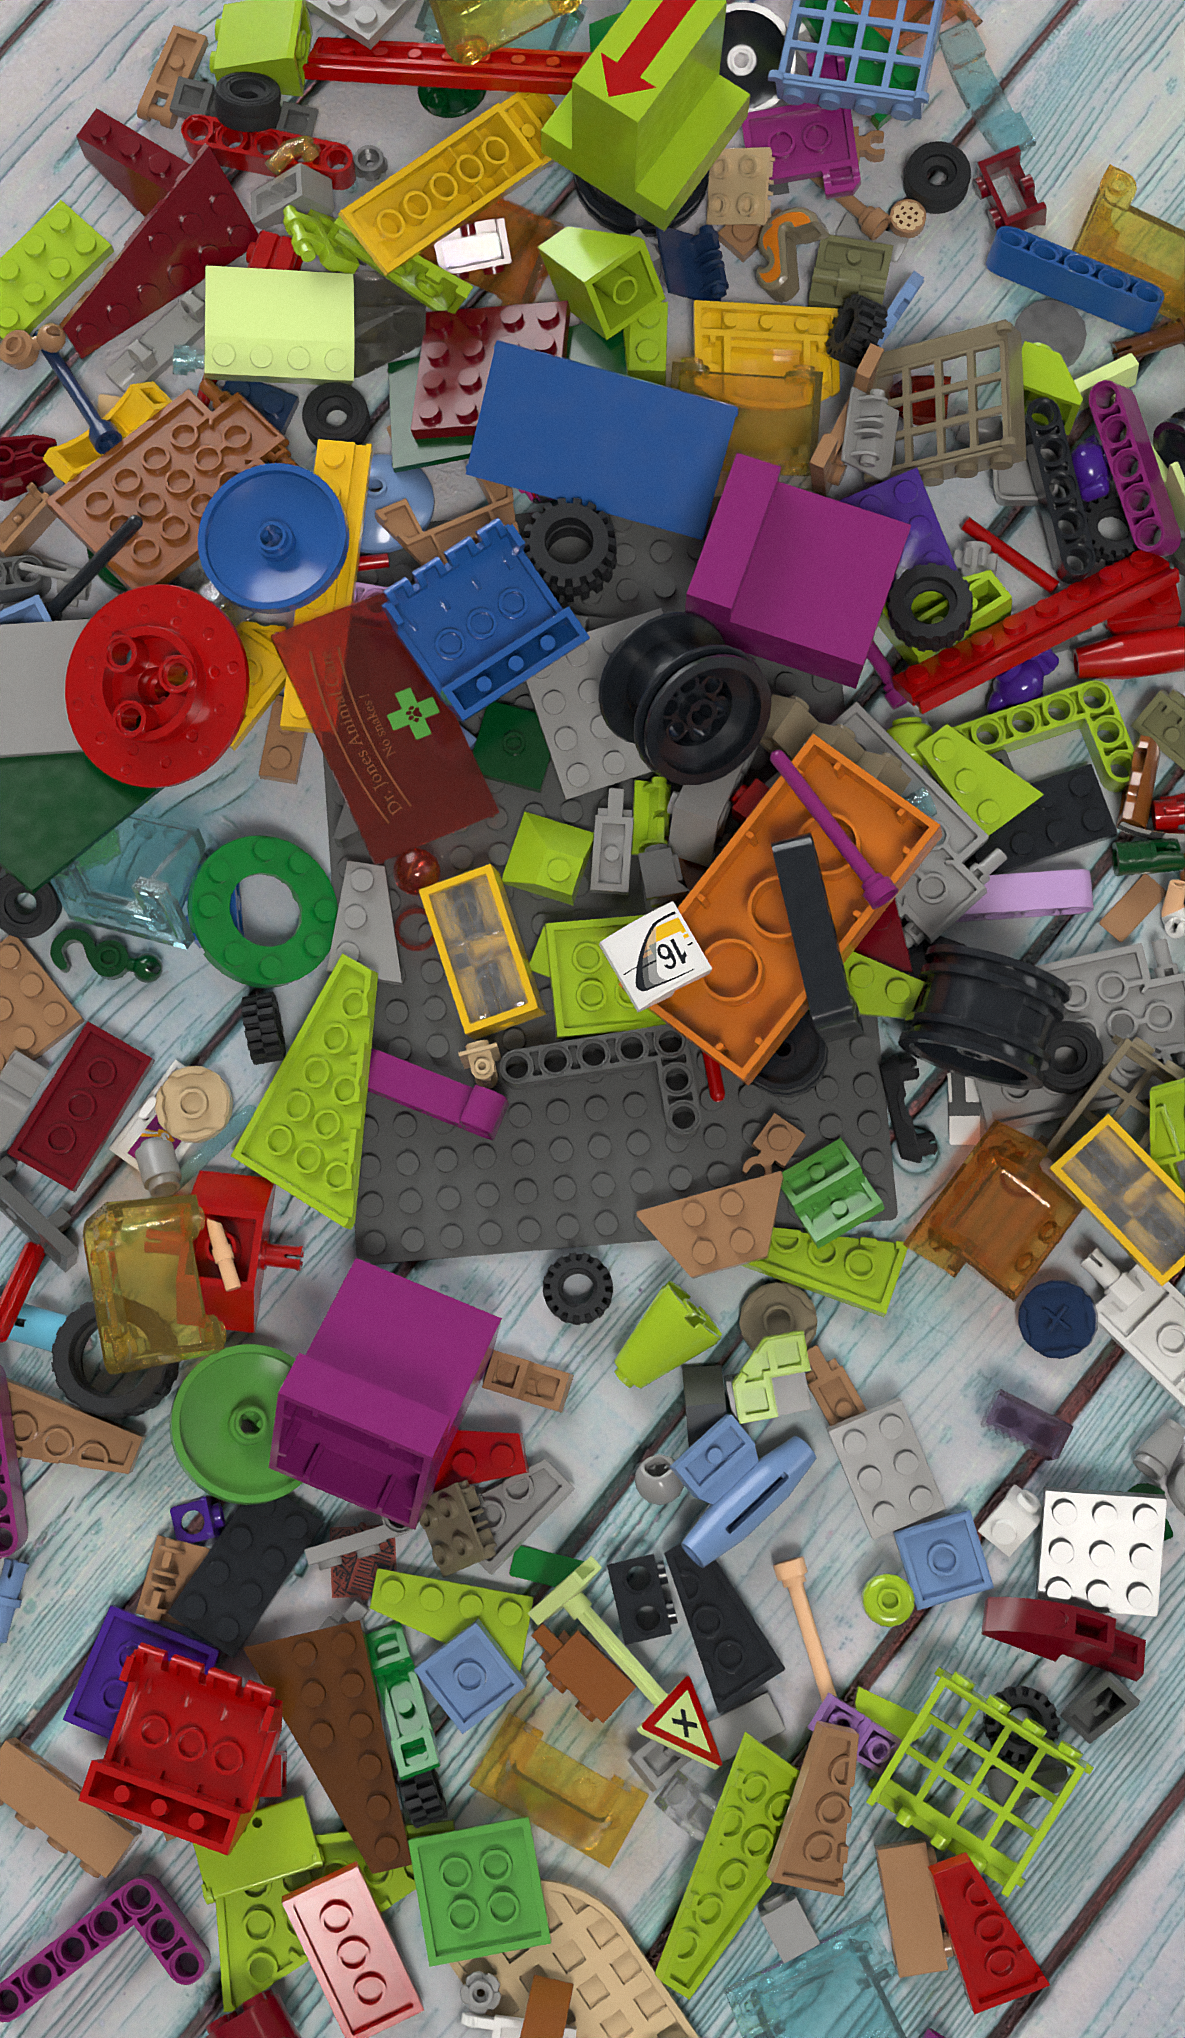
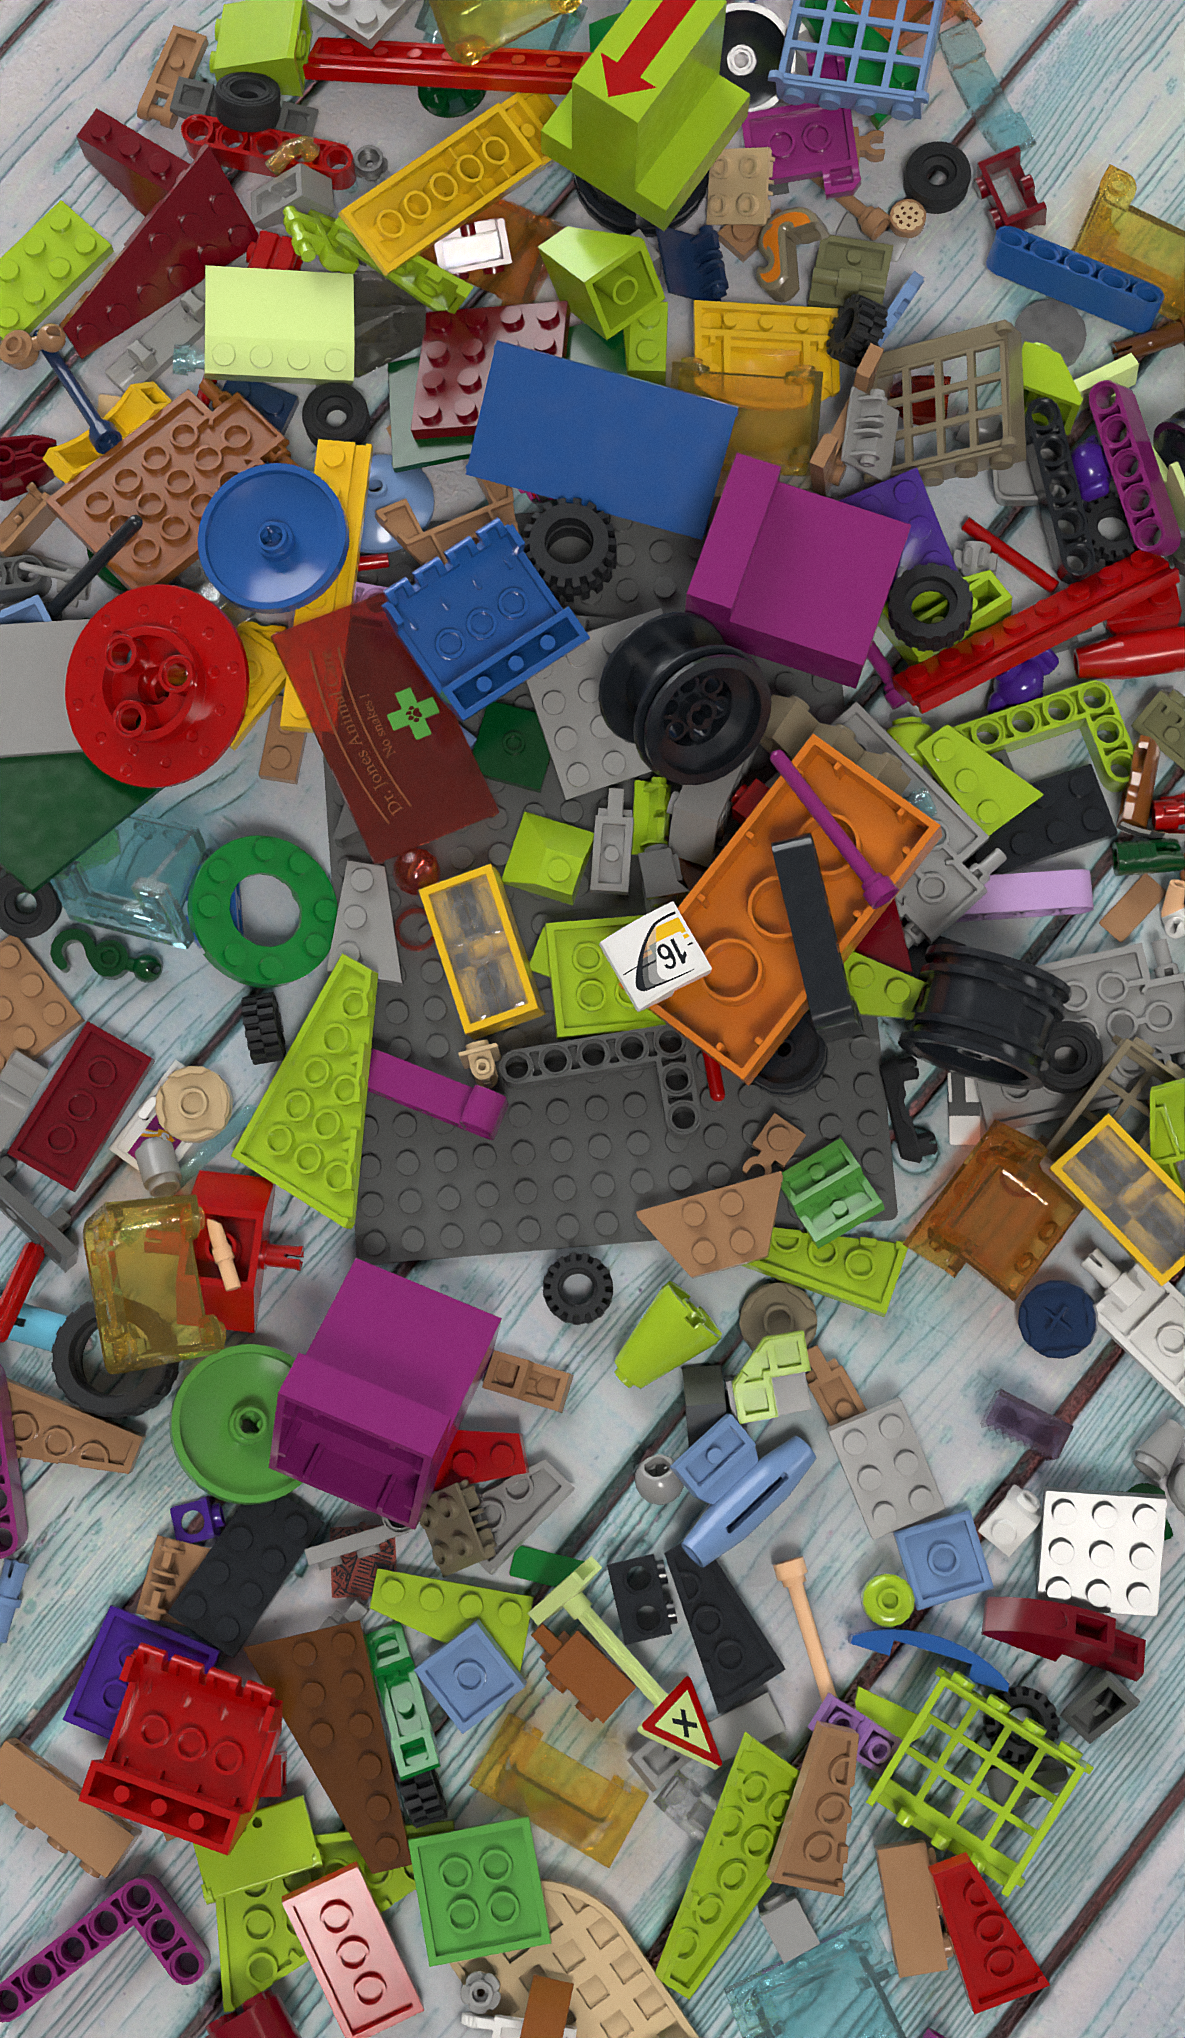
none -> blue slope [848,1628,1009,1692]

